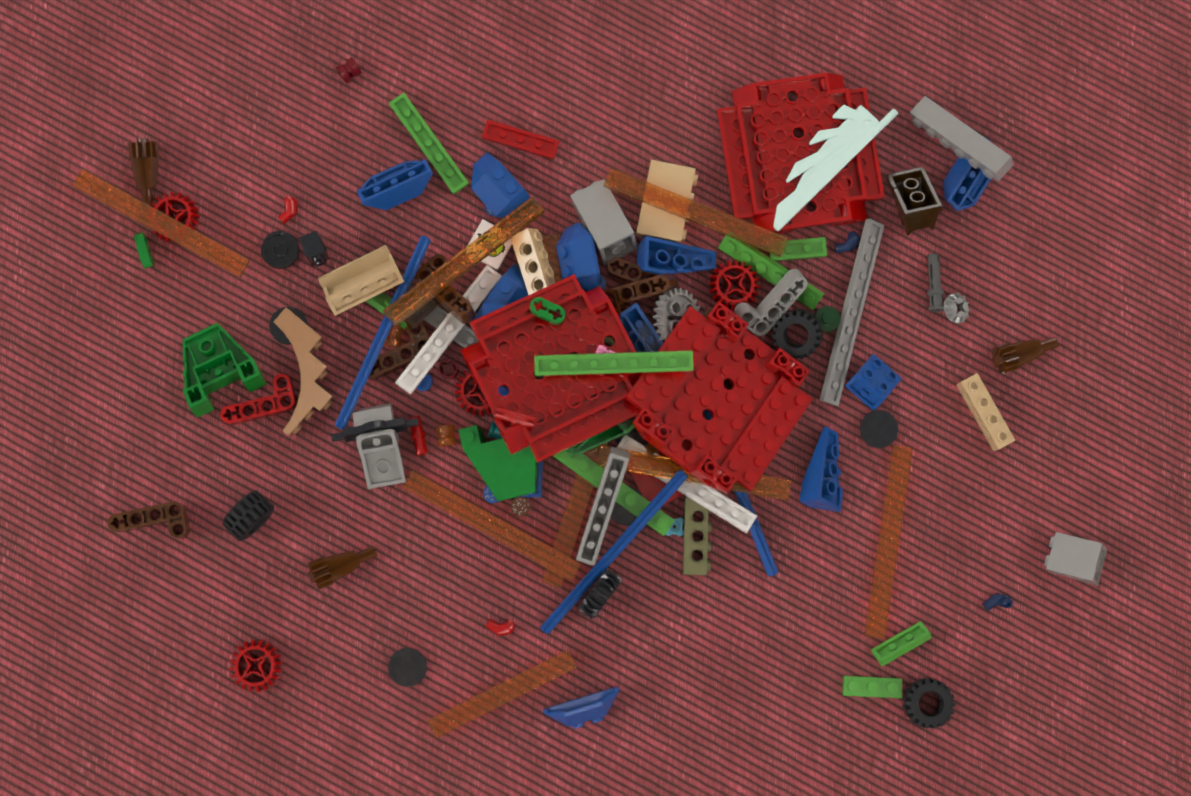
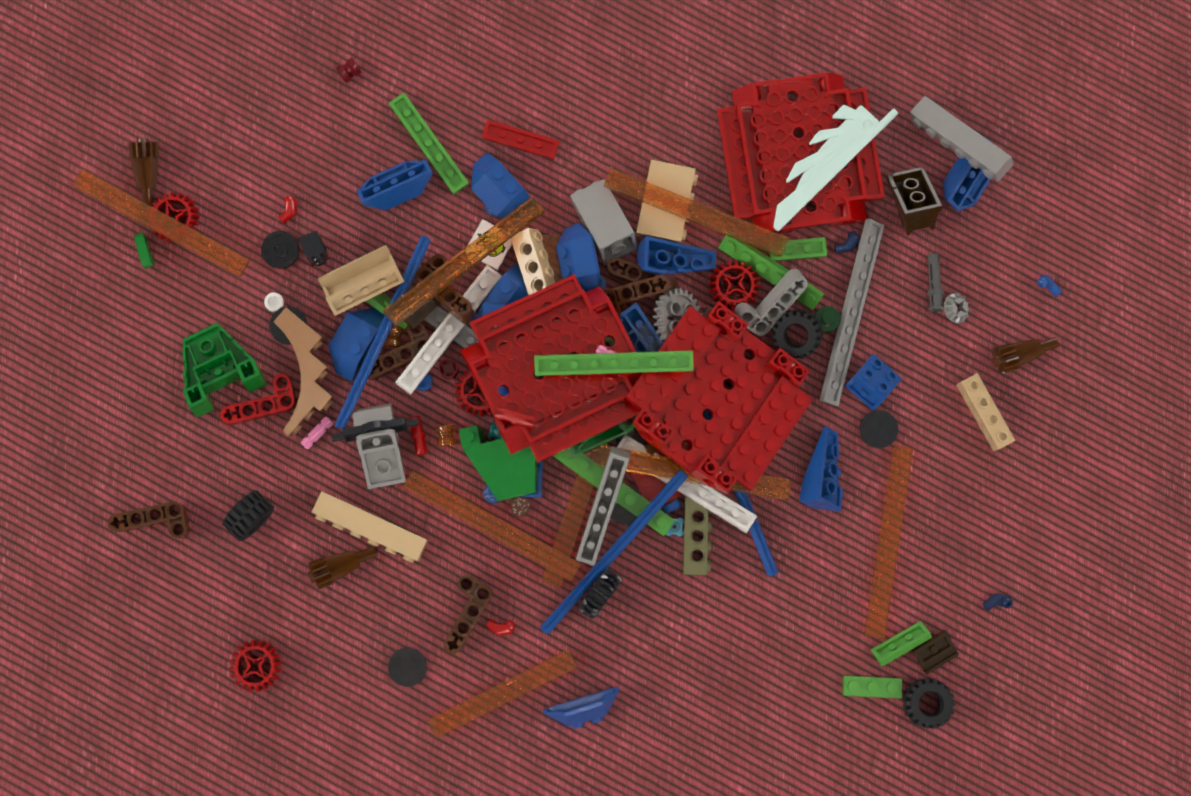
green beam [530,297,565,325] -> none
light grey slope [1044,532,1107,586] -> none
none -> white tile [264,292,284,312]
none -> bright pink axle [301,417,333,449]
none -> tan brick [312,491,429,563]
none -> blue wedge [328,307,385,382]
none -> reddish brown beam [444,575,492,654]
none -> blue tile [662,499,681,514]
none -> dark brown plate [912,630,959,675]
none -> blue arm [1037,275,1062,297]

